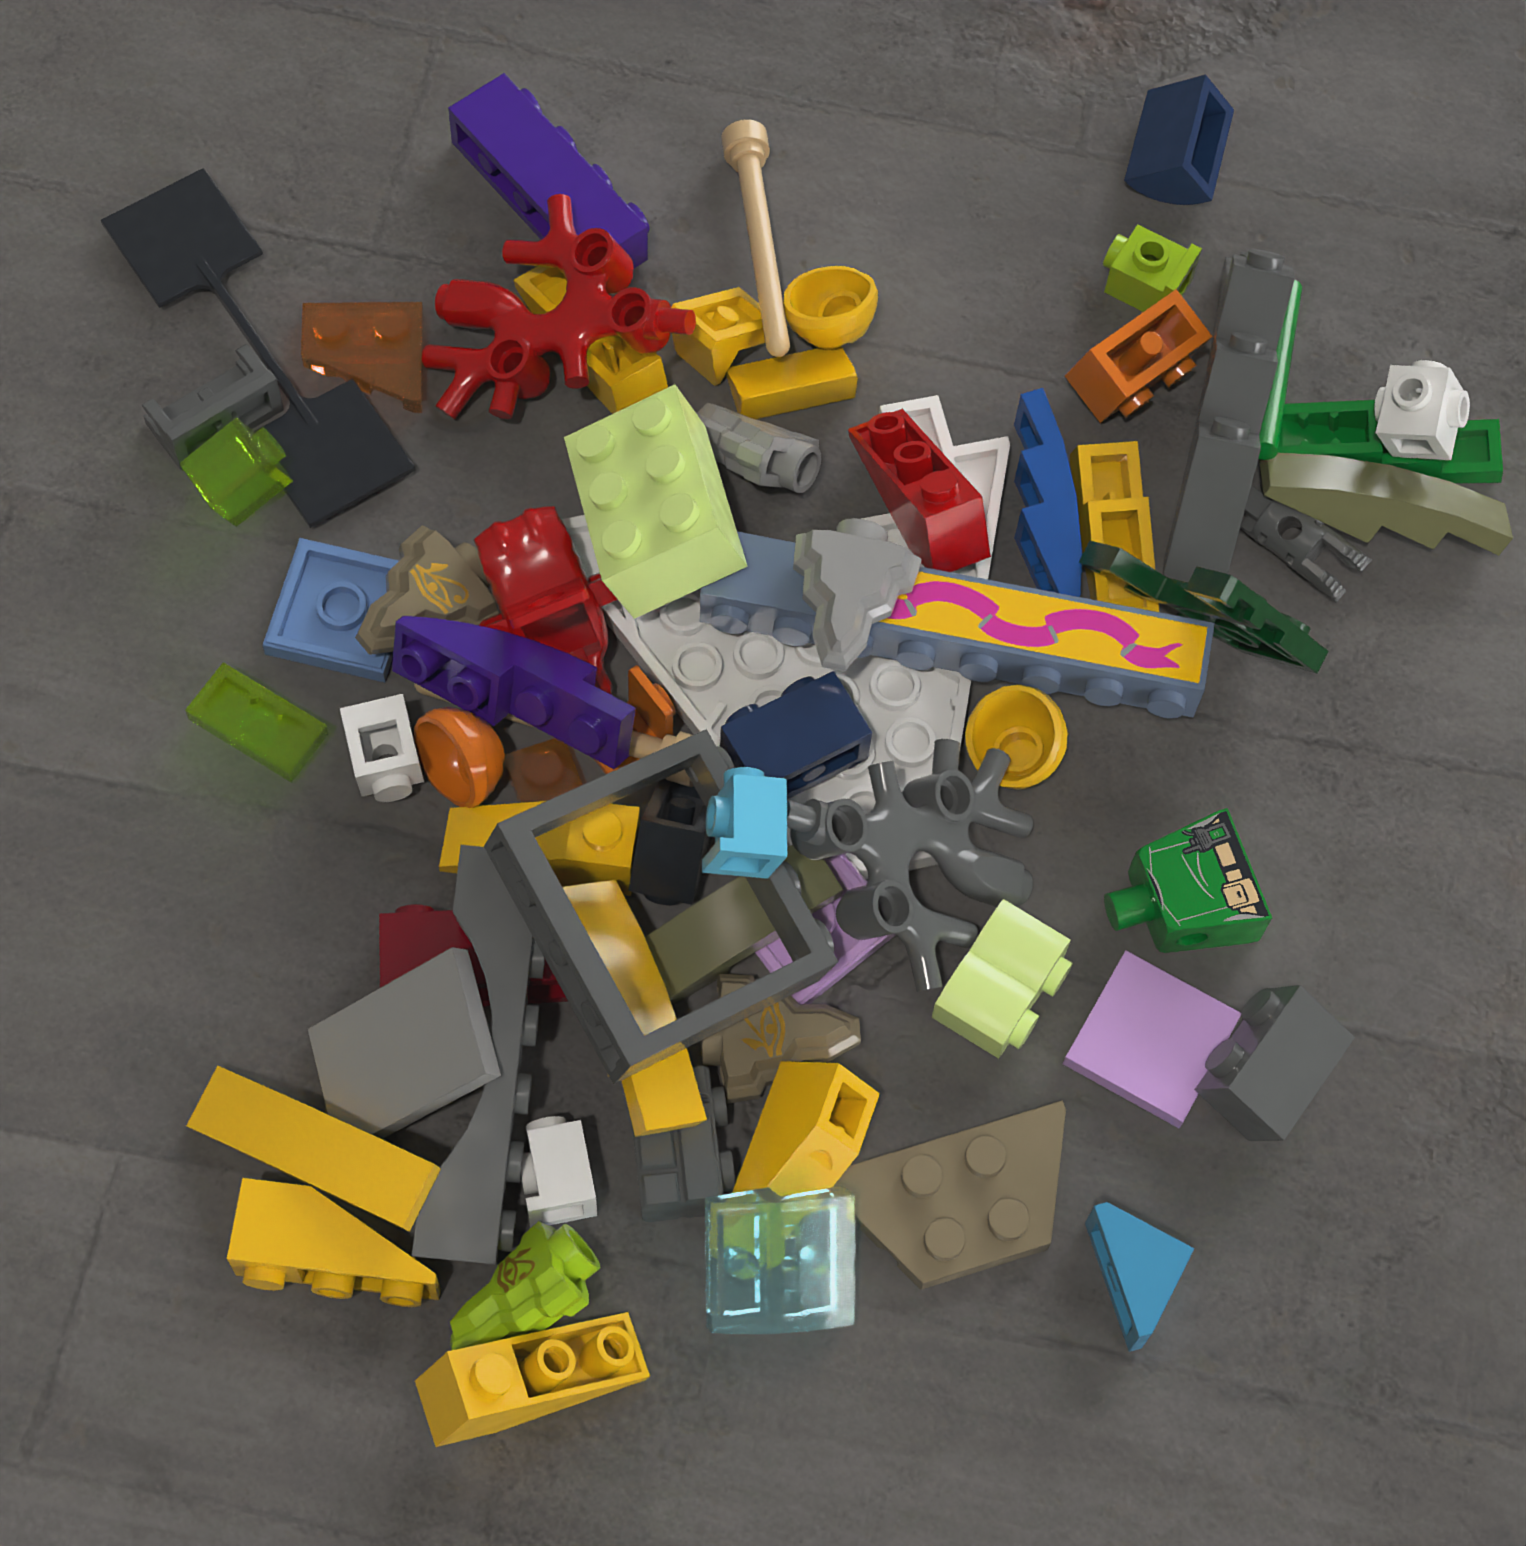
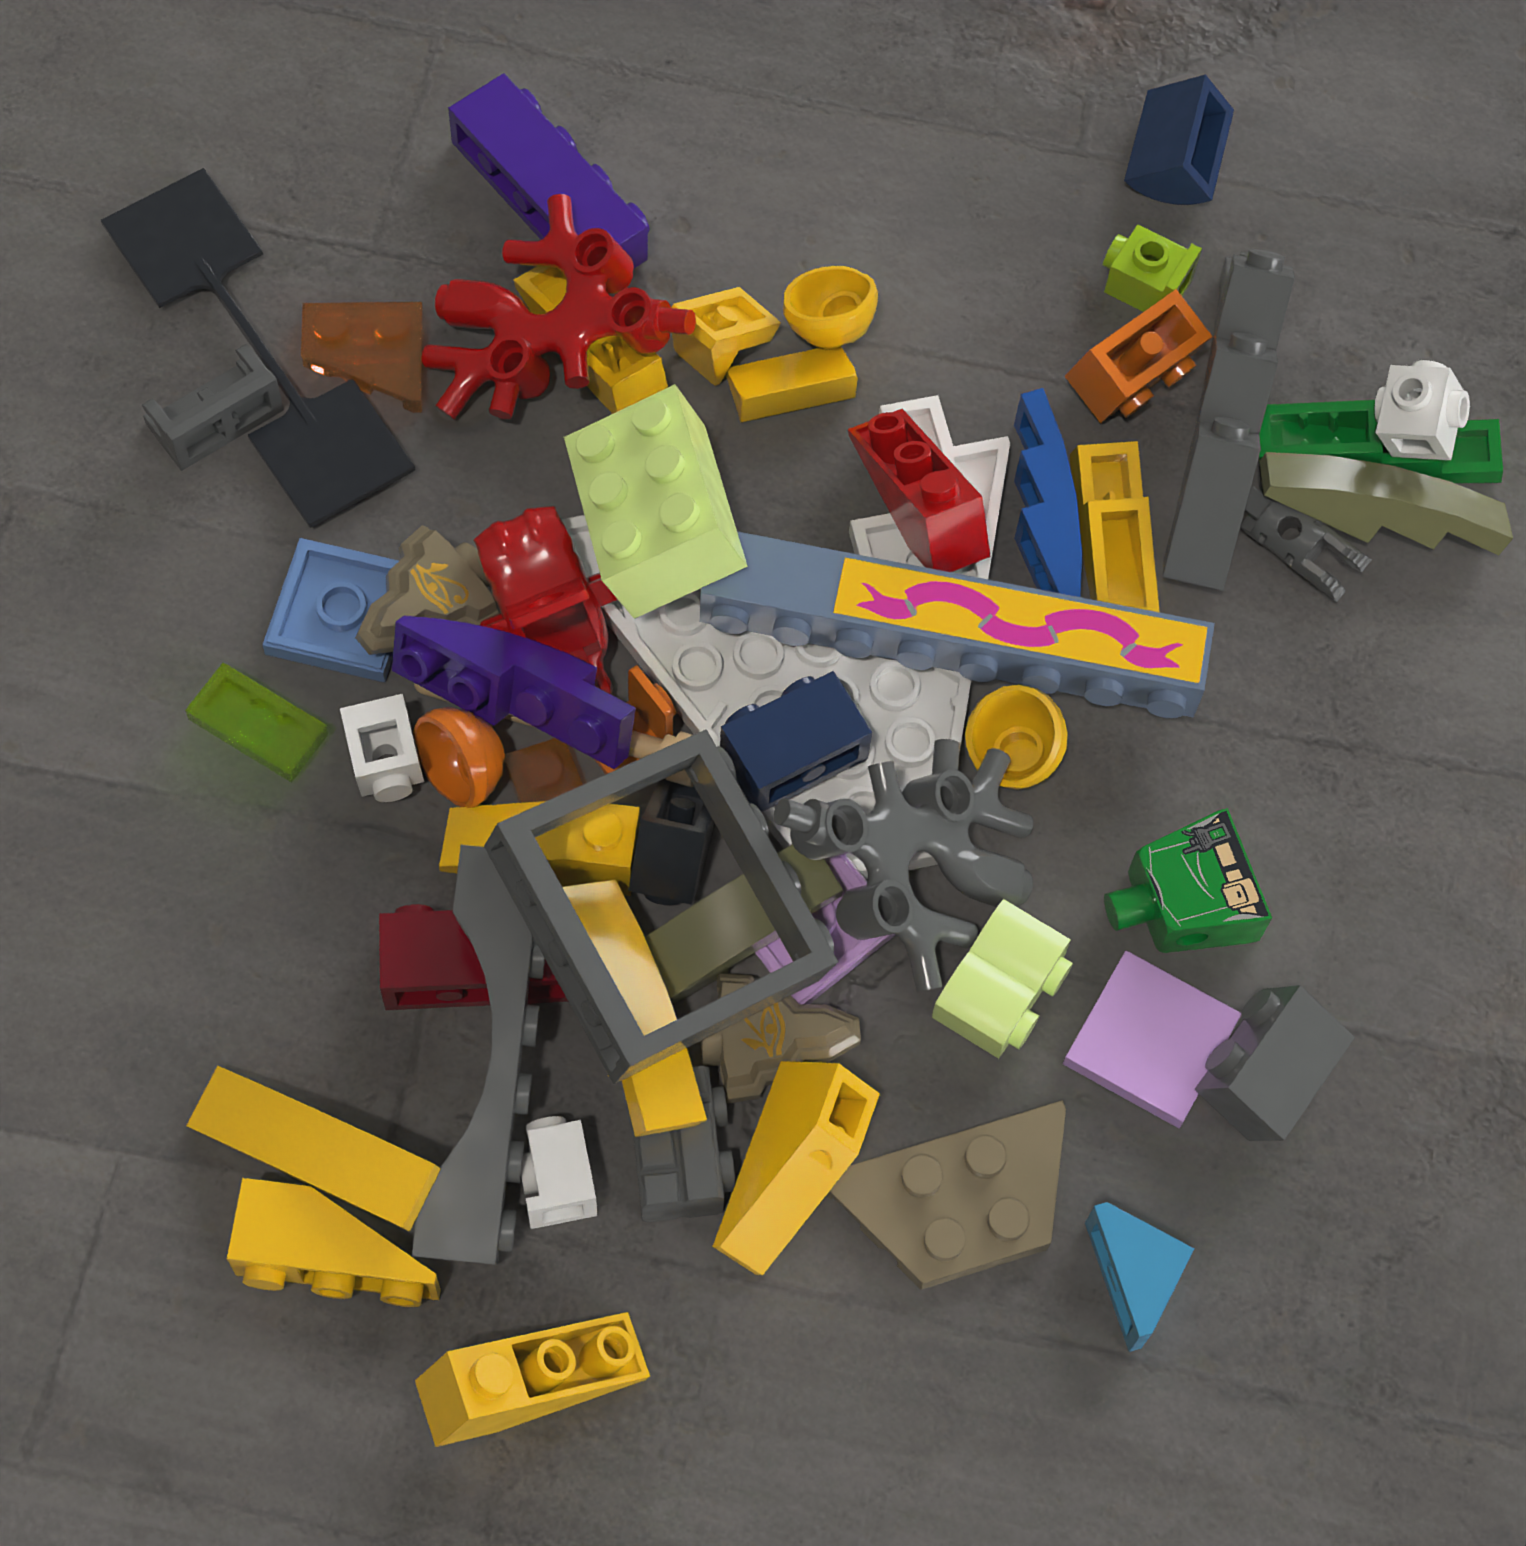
clear neon green brick [179,417,293,527] -> none
light grey tile [308,947,501,1139] -> none
lime rock [450,1221,601,1351] -> none
light grey rock [696,403,821,494] -> none
medium azure brick [702,767,787,879] -> none
clear light blue slope [705,1186,855,1334] -> none
tan piece [721,120,790,357] -> none
light grey rock [793,518,922,671] -> none
dark green wing [1078,541,1329,674] -> none
green bar [1259,280,1302,460] -> none

